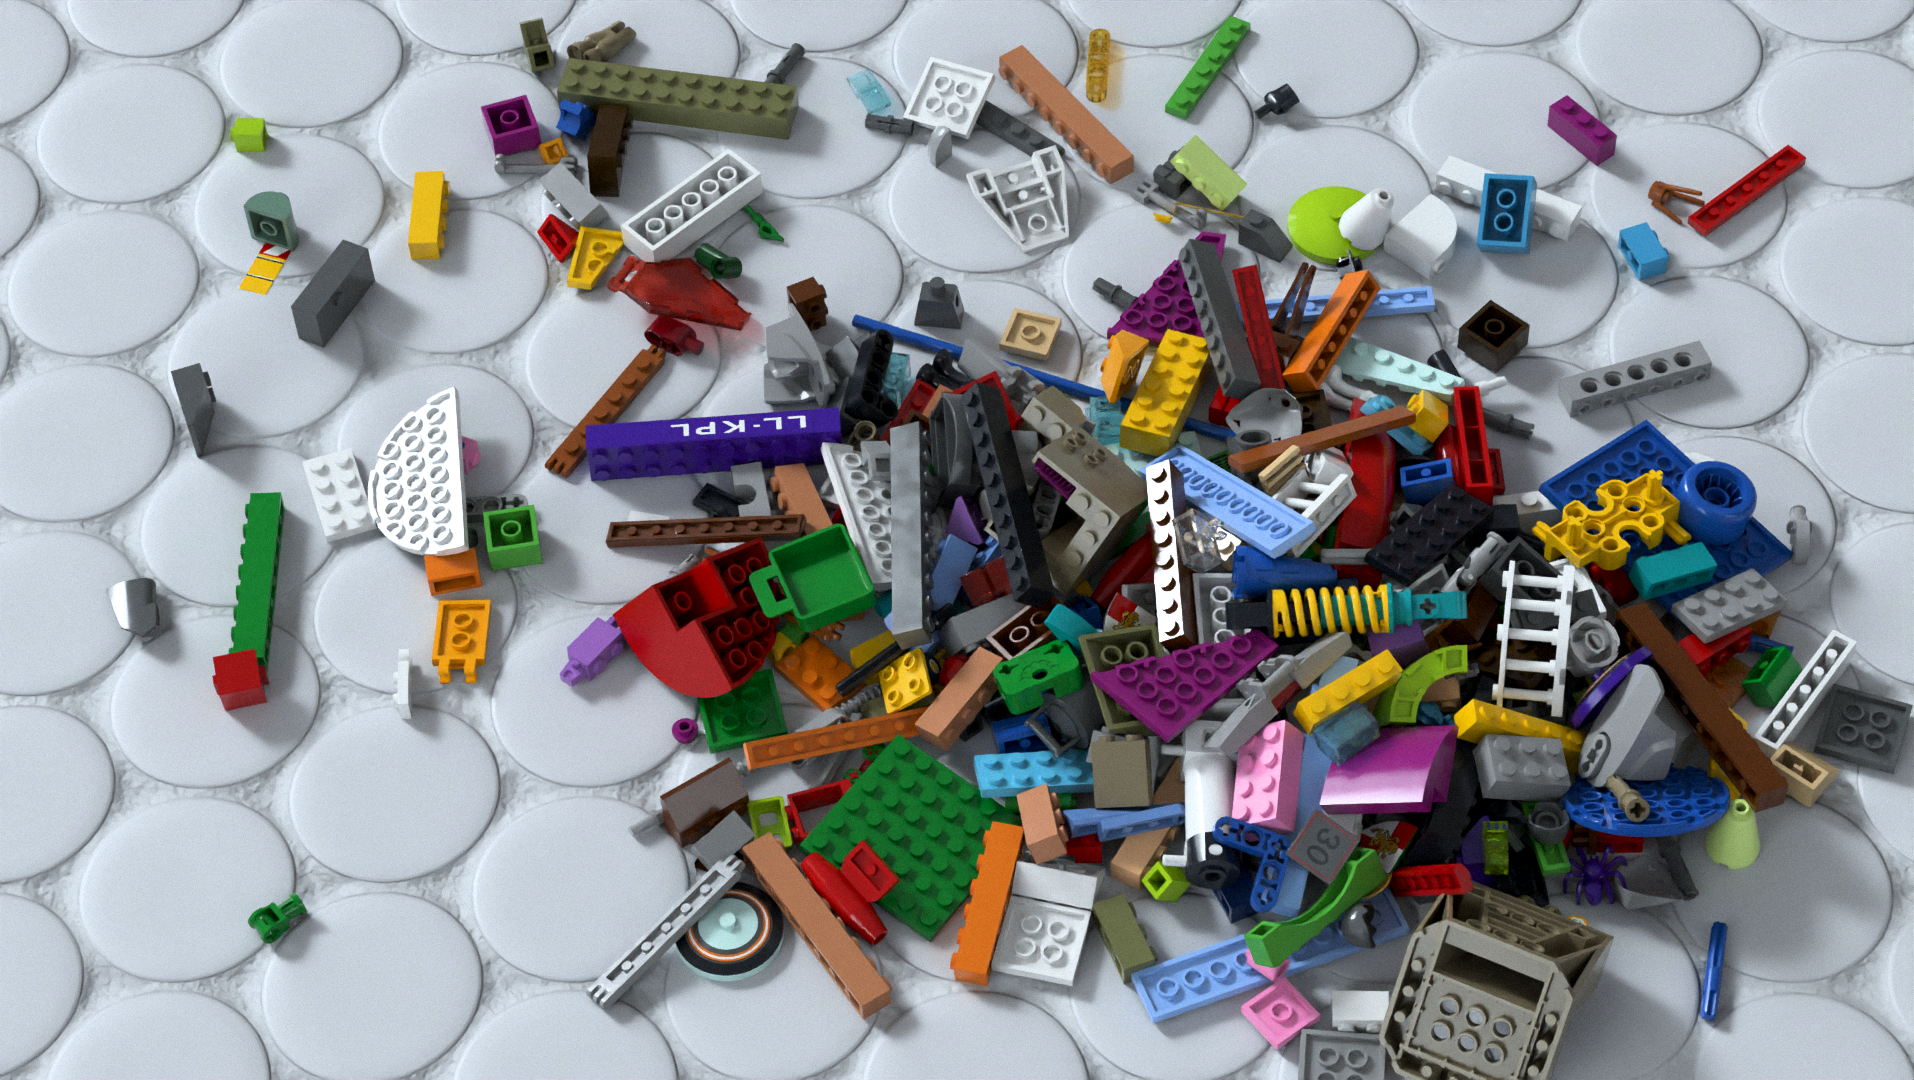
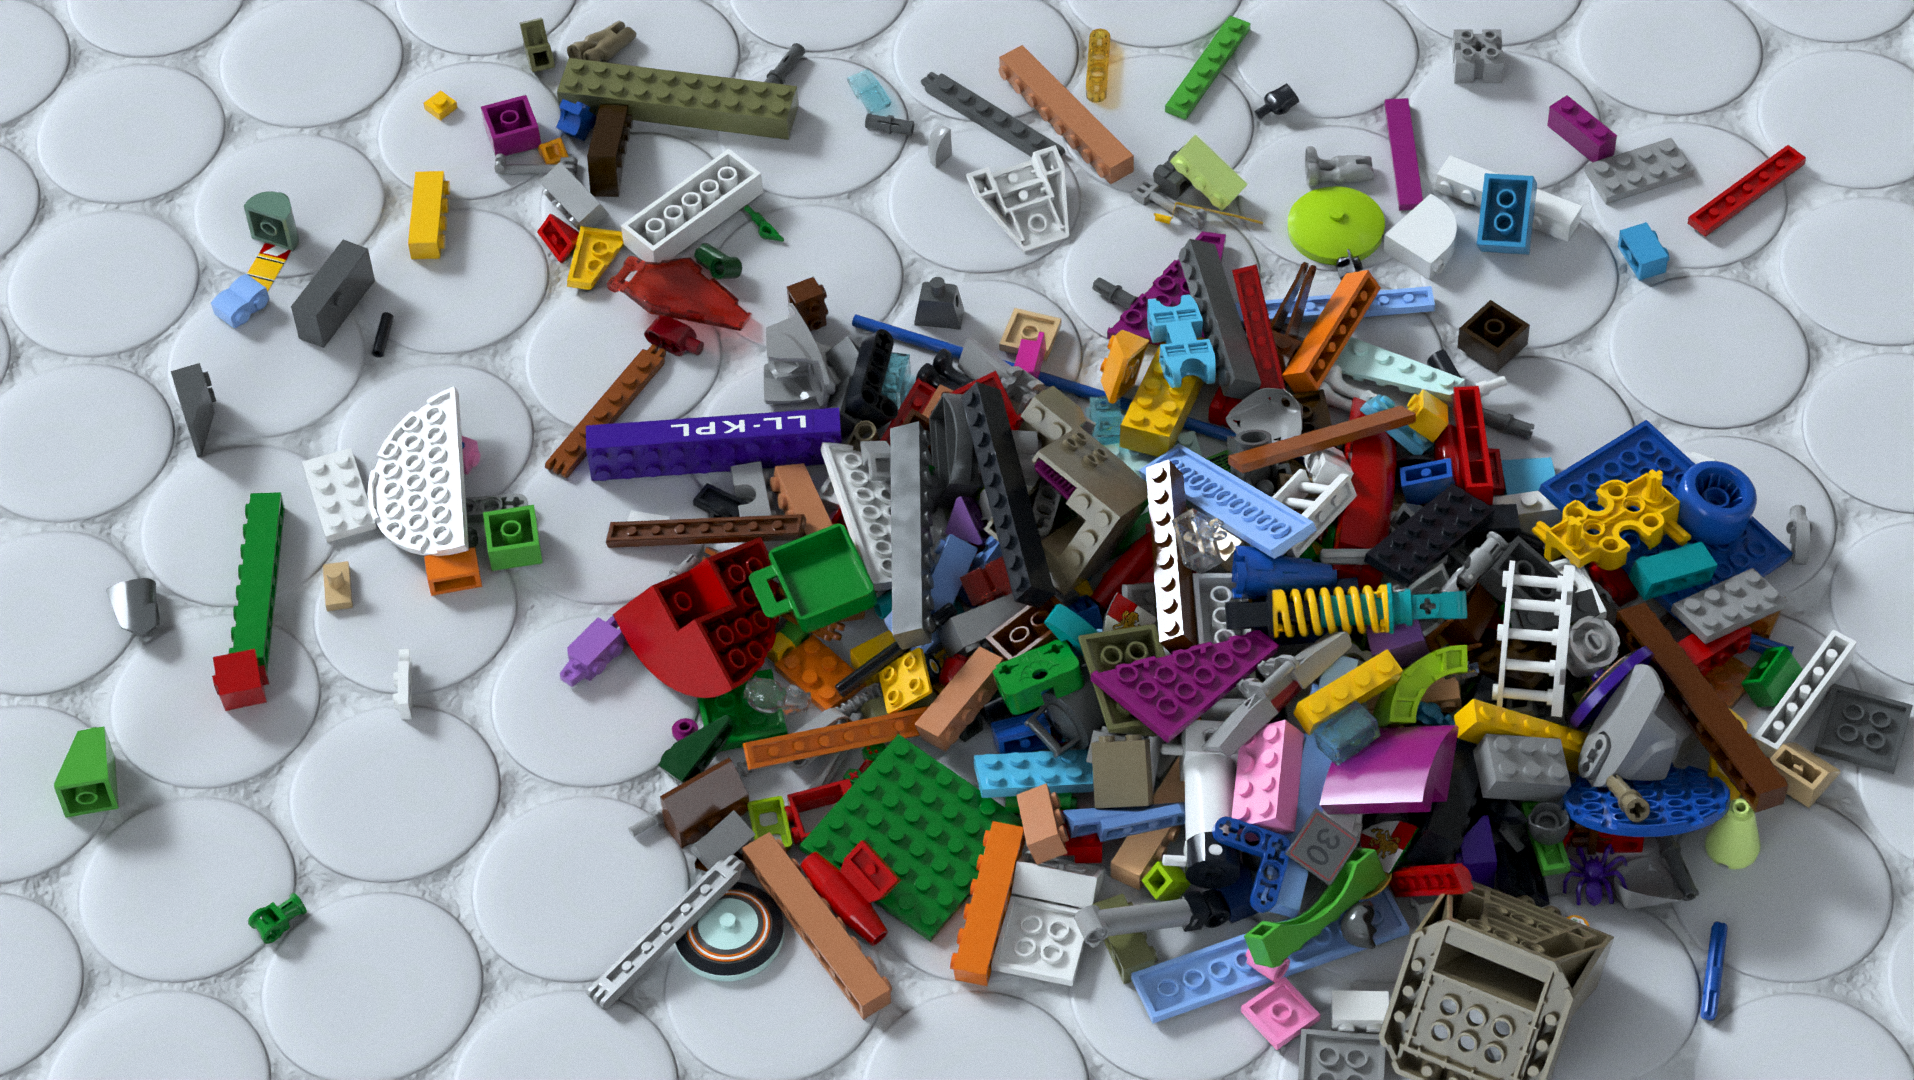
lime brick [230,118,268,152] -> none
light orange tile [432,600,492,684] -> none
white plate [903,57,996,139] -> none
dark grey slope [1238,209,1293,263] -> none
tan tile [1258,445,1306,497] -> none
white cone [1339,188,1394,250] -> none
clear neon green leg [1481,821,1508,875] -> none
light grey brick [1558,340,1712,417] -> none
dark orange plant [1648,181,1705,224] -> none
none -> bright green slope [54,726,119,818]
none -> light blue brick [211,274,269,328]
none -> tan tile [323,561,353,611]
none -> black piece [371,312,394,358]
none -> yellow plate [423,90,458,121]
none -> dark green slope [658,715,738,784]
none -> clear animal [743,675,811,715]
none -> dark pink panel [1014,332,1046,379]
none -> light grey piece [1074,889,1230,948]
none -> medium azure piece [1147,295,1216,388]
none -> light grey piece [1305,146,1374,186]
none -> magenta tile [1384,98,1423,211]
none -> light grey brick [1452,29,1504,83]
none -> medium azure slope [1501,457,1555,495]
none -> light grey plate [1584,138,1694,204]

